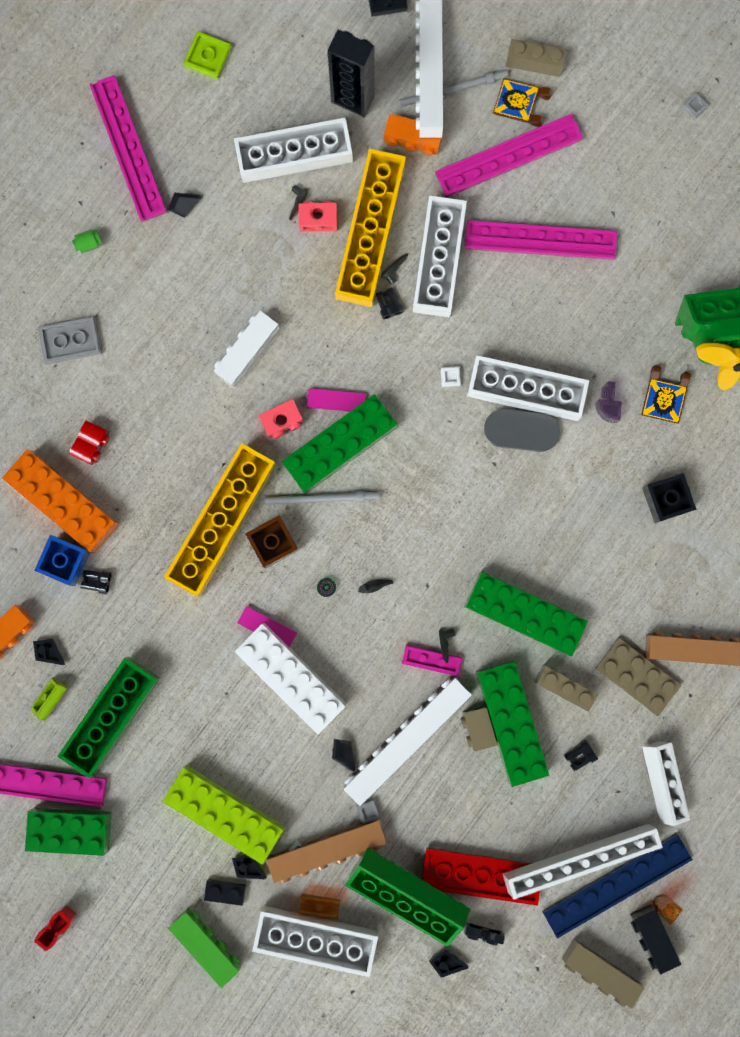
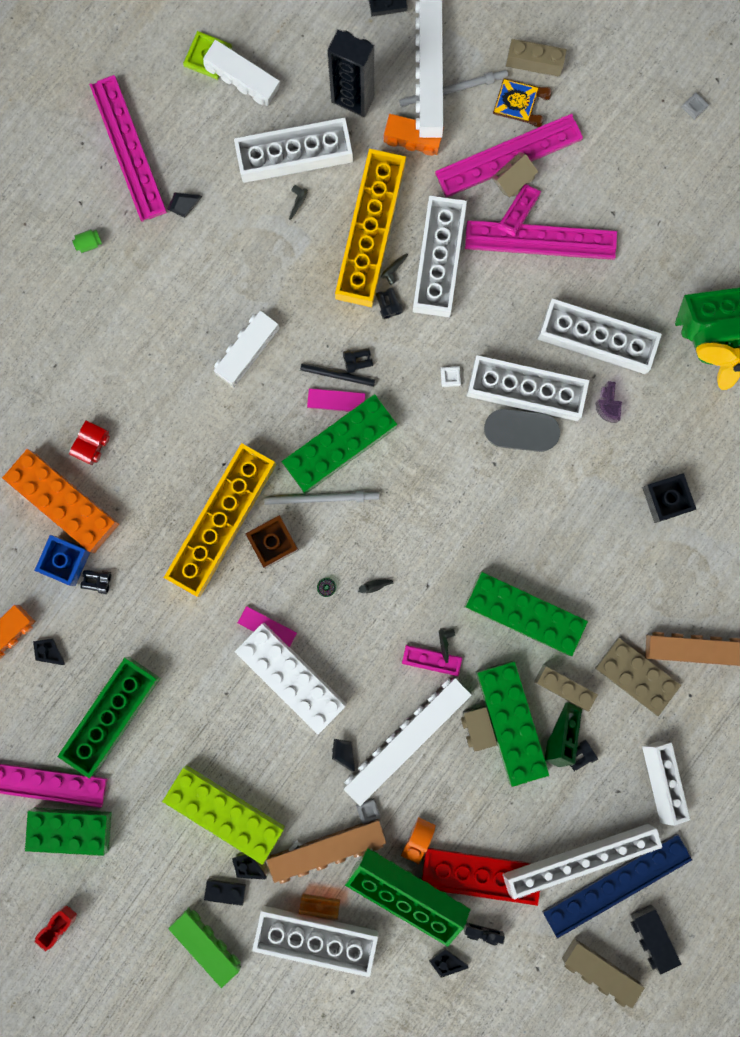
lime brick [30,677,68,721] -> none
light grey tile [38,316,102,365] -> none
coral brick [258,399,304,439] -> none
coral brick [299,201,337,232] -> none
flag [641,365,691,424] -> none
clear orange brick [653,894,683,925] -> none
none -> white brick [203,40,280,107]
none -> black bar [300,363,375,387]
none -> black piece [343,348,373,373]
none -> orange brick [401,817,436,864]
none -> dark tan brick [491,152,538,198]
none -> dark pink tile [498,184,541,237]
none -> white brick [537,298,662,374]
none -> dark green slope [545,702,582,767]

